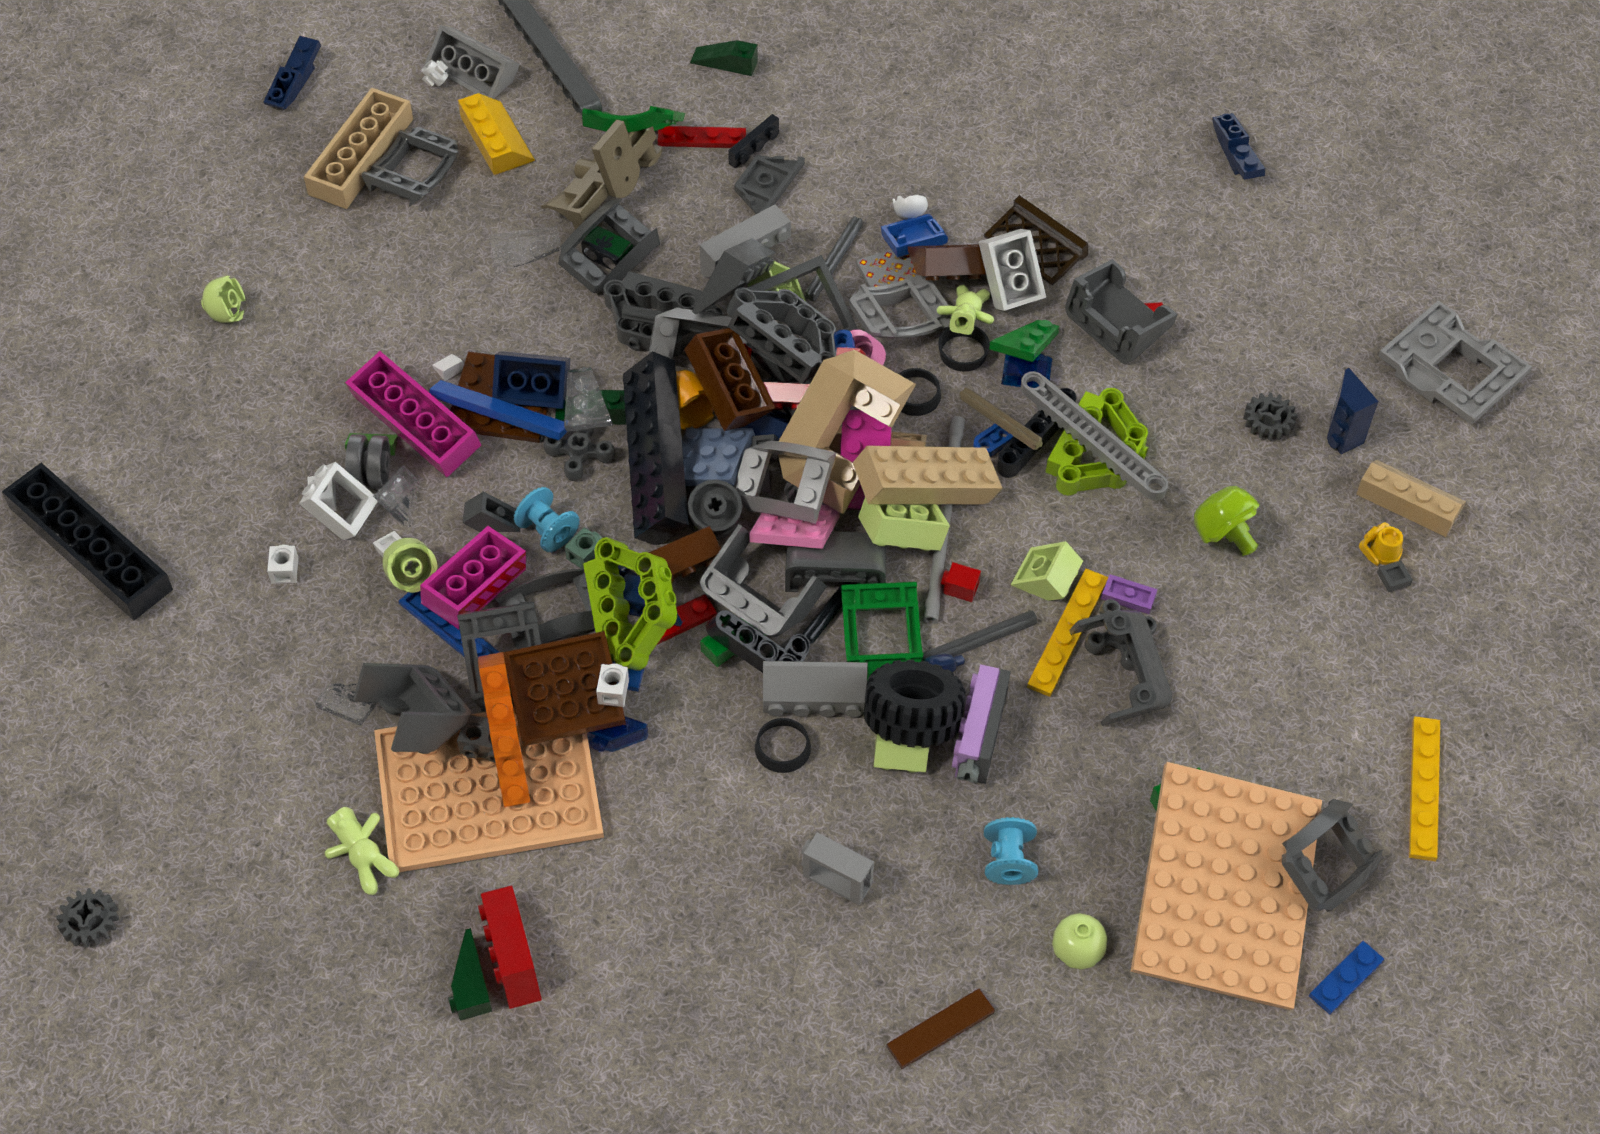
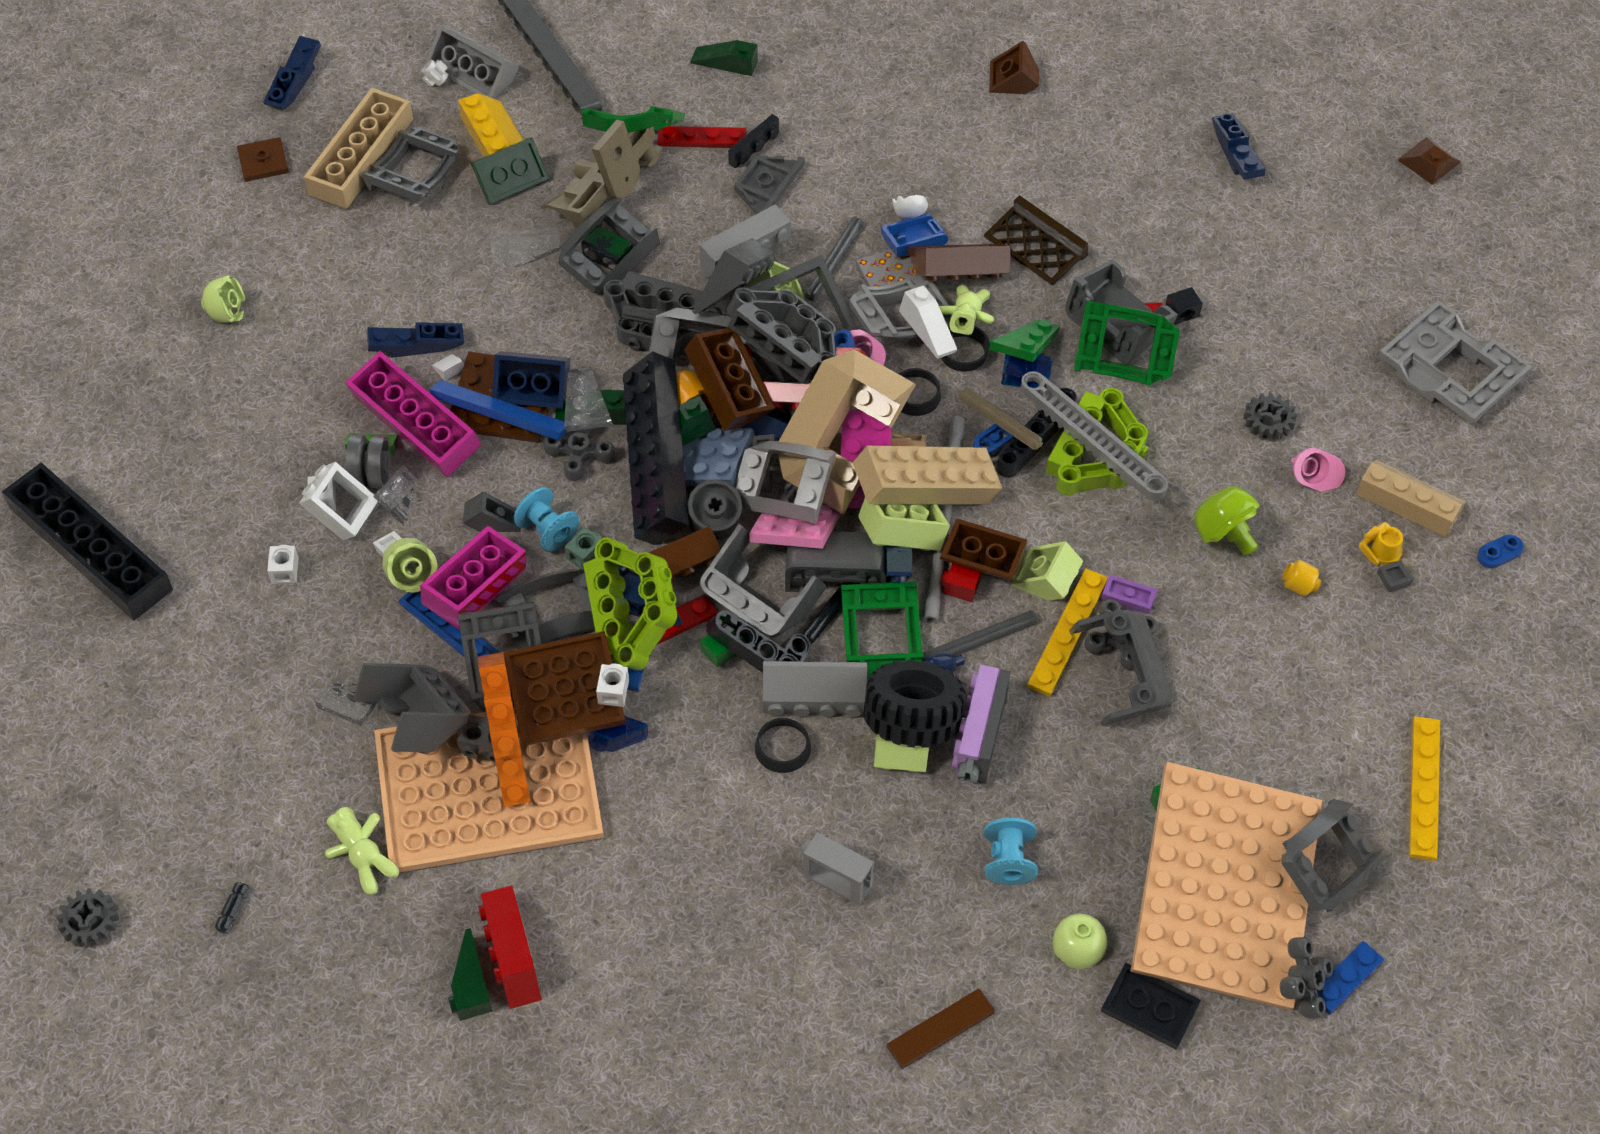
white brick [979,229,1046,311] -> none
dark blue slope [1327,368,1379,454] -> none
none -> black axle [215,882,249,934]
none -> reddish brown plate [237,137,289,182]
none -> dark blue slope [367,322,464,358]
none -> dark green tile [471,137,550,205]
none -> dark green slope [679,396,716,446]
none -> slope [886,547,913,583]
none -> white slope [899,285,957,359]
none -> reddish brown slope [940,518,1027,581]
none -> reddish brown slope [989,41,1039,94]
none -> green wedge [1074,301,1180,385]
none -> black plate [1101,962,1201,1050]
none -> black brick [1165,287,1203,325]
none -> dark grey gear [1280,937,1333,1018]
none -> yellow head [1282,560,1321,597]
none -> bright pink piece [1291,448,1345,492]
none -> reddish brown slope [1398,137,1461,185]
none -> blue plate [1477,534,1524,569]

